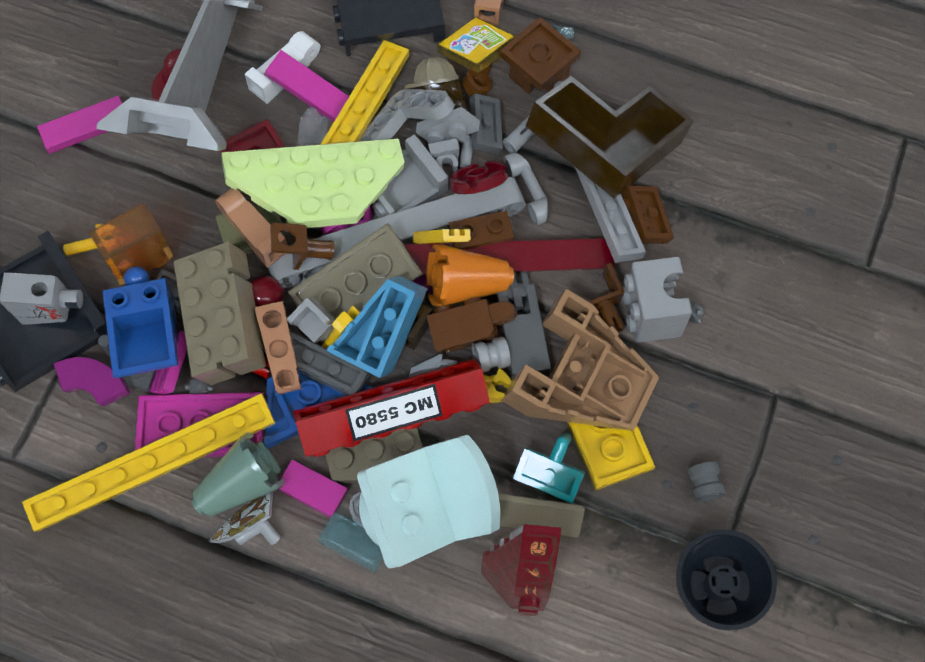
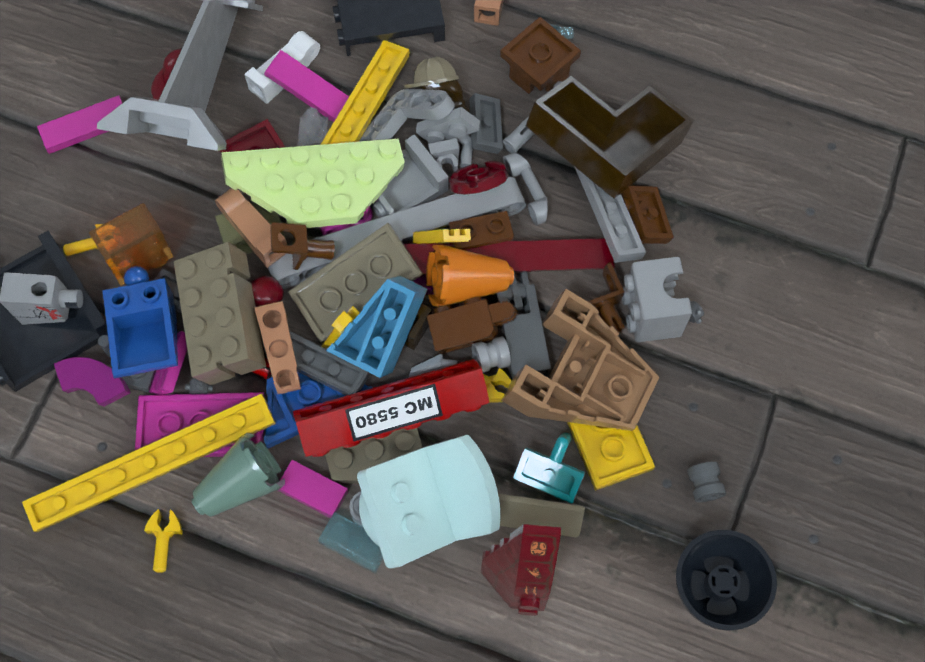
shield [209,492,281,545] -> none
light grey panel [287,297,336,343] -> none
tile [437,17,516,73] -> none
reddish brown plate [462,57,492,97] -> none
none -> yellow bar [144,509,183,573]

